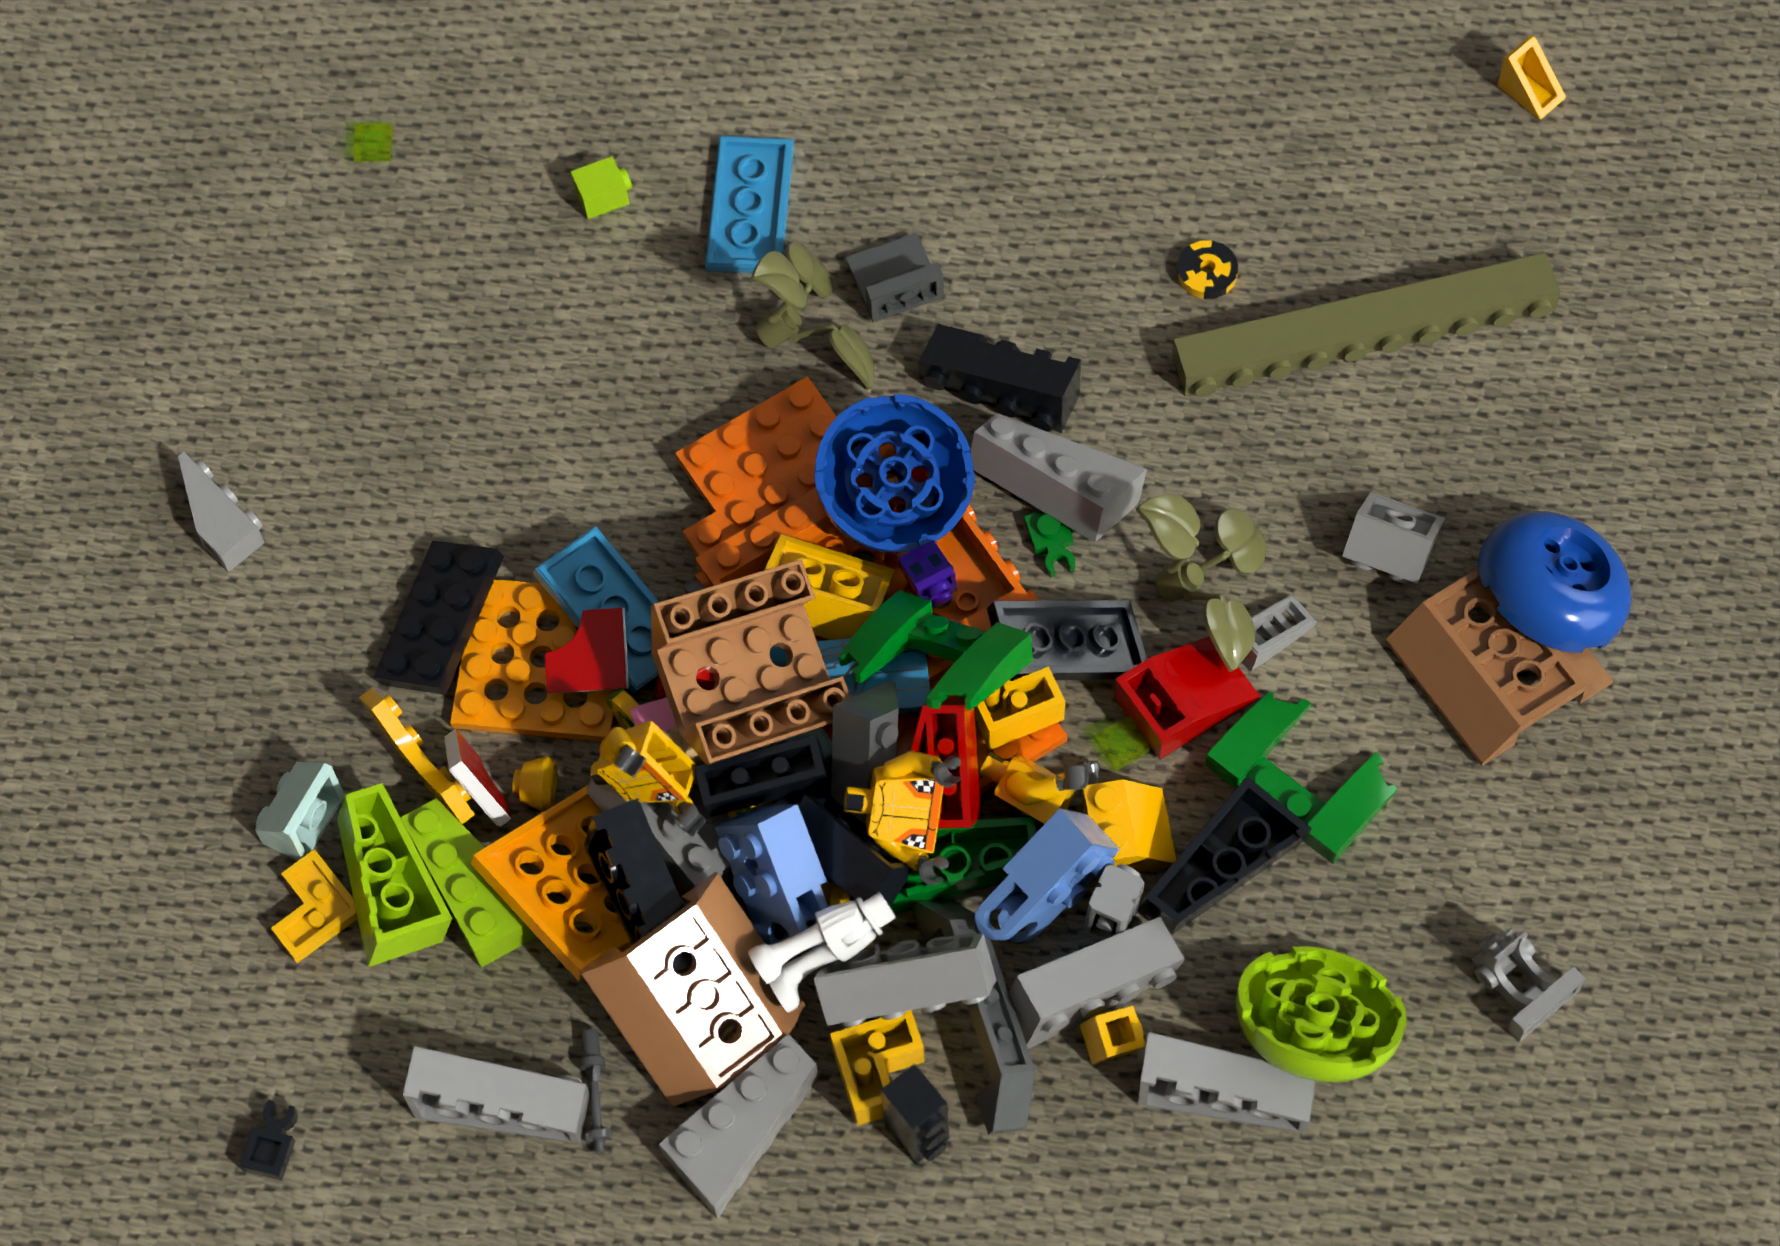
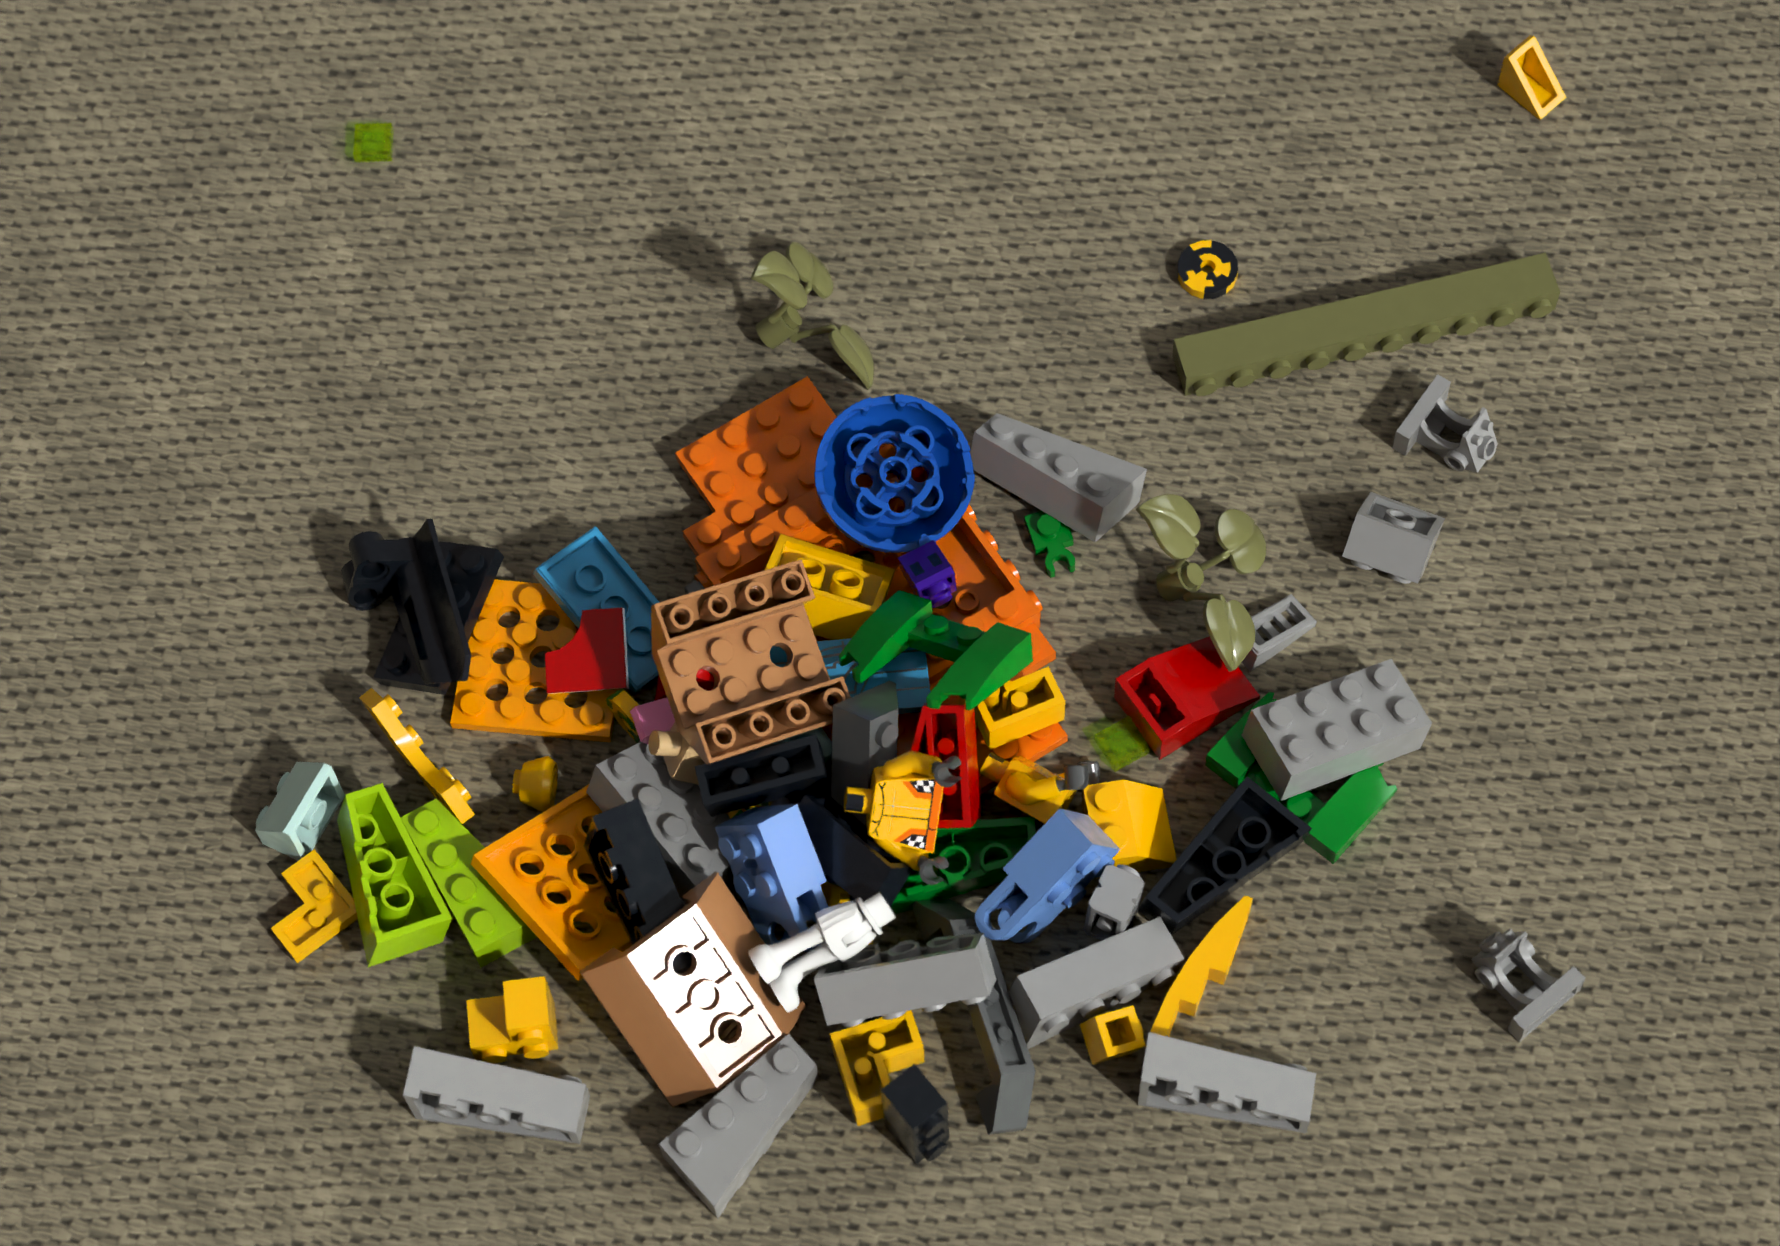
light grey slope [178,452,265,573] -> none
black plate [239,1100,298,1181] -> none
white tile [444,729,511,827] -> none
lime brick [570,156,632,219] -> none
dark grey piece [580,1029,612,1154] -> none
yellow torso [591,721,706,836] -> none
dark azure tile [705,136,794,273] -> none
dark grey bracket [847,233,944,322] -> none
black wedge [919,324,1081,433] -> none
black plate [986,600,1147,681] -> none
lime brick [1236,946,1407,1083] -> none
medium nougat slope [1385,568,1613,766] -> none
blue brick [1478,511,1632,653] -> none
none -> black panel [341,519,471,685]
none -> yellow brick [466,976,559,1064]
none -> yellow slope [1150,895,1253,1037]
none -> light grey brick [1242,659,1432,801]
none -> light grey tile [1392,374,1498,473]

